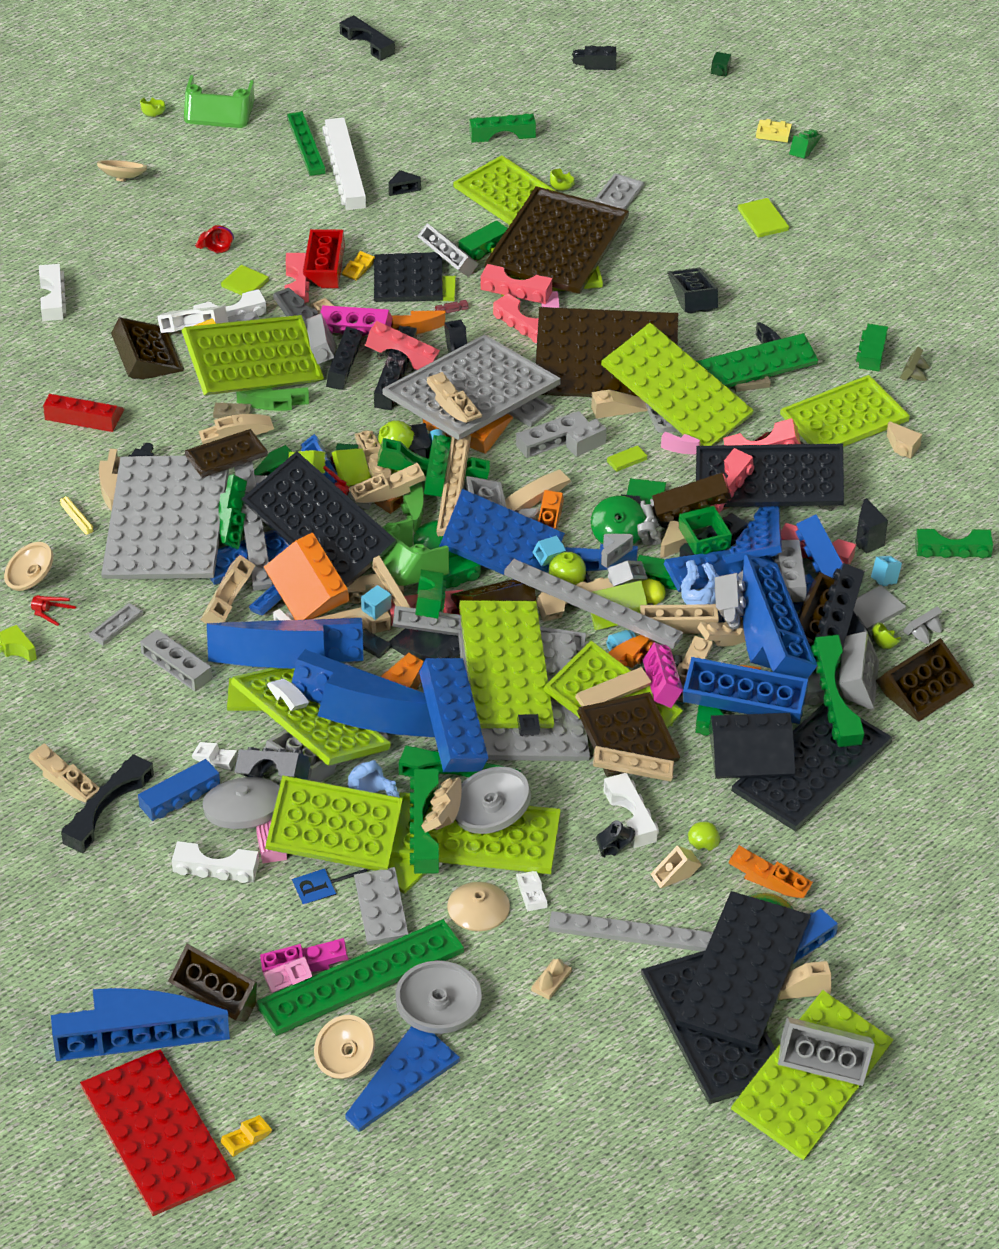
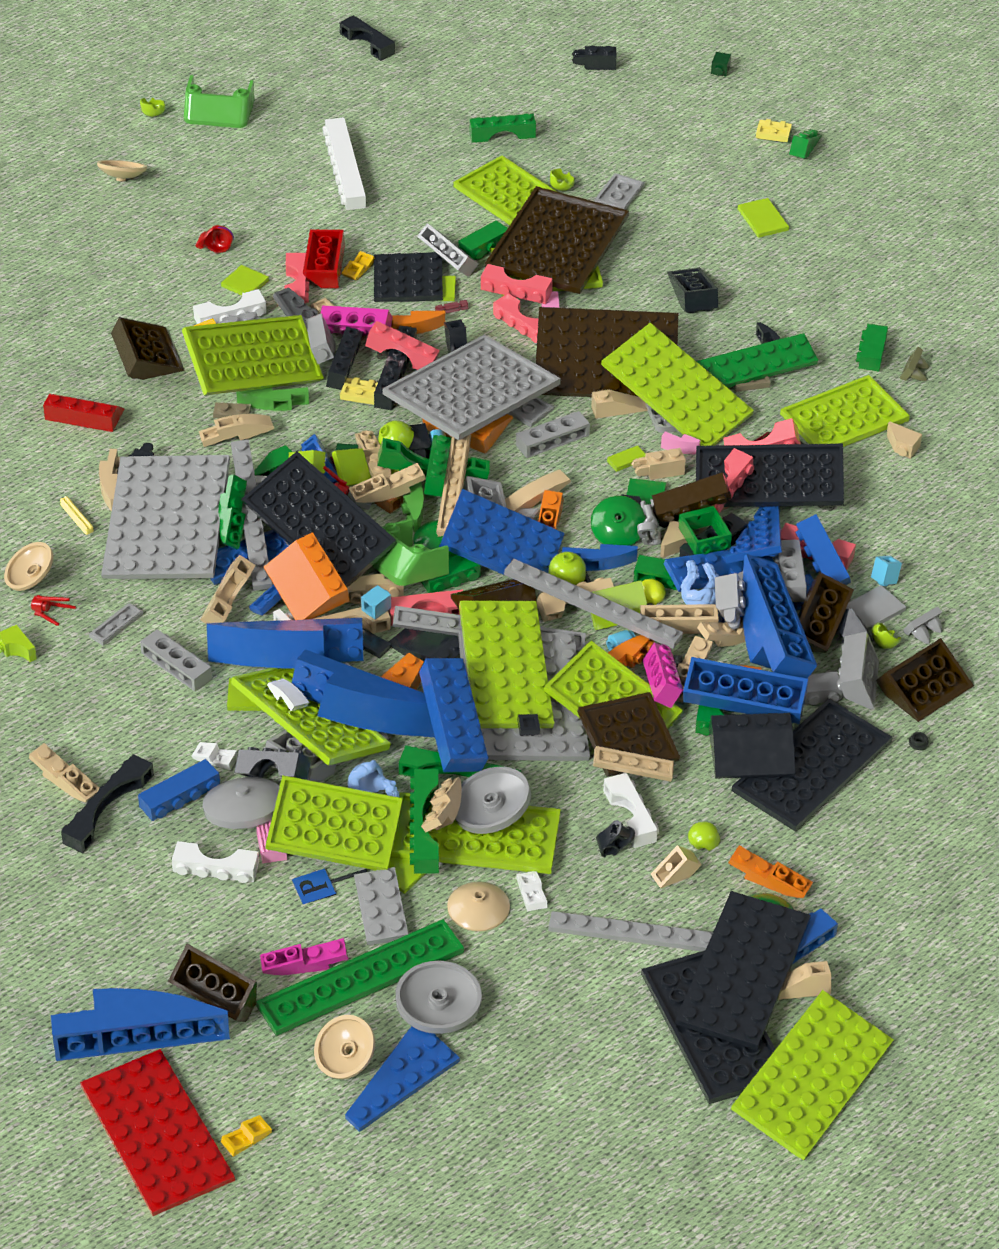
white arch [39,264,66,321] -> none
white arch [157,306,228,333] -> none
dark brown tile [185,429,268,478] -> none
bright pink slope [263,957,312,993] -> none
green plate [287,111,325,176] -> none
tan tile [372,556,411,608] -> none
black slope [388,170,421,196] -> none
green arch [415,569,447,619] -> none
tan slope [427,372,482,423] -> none
tan tile [531,959,572,1000] -> none
medium azure brick [533,536,566,567] -> none
light grey brick [566,419,607,457] -> none
tan tile [575,667,651,707] -> none
light grey slope [601,534,633,568] -> none
brick [608,561,647,586] -> none
light grey slope [778,1017,875,1086] -> none
green arch [811,635,864,747] -> none
black brick [813,563,865,672] -> none
black slope [855,498,888,554] -> none
green arch [915,529,993,558] -> none
none -> light yellow plate [340,377,378,405]
none -> tan hinge [631,448,686,480]
none -> pearl dark grey plate [909,732,929,750]

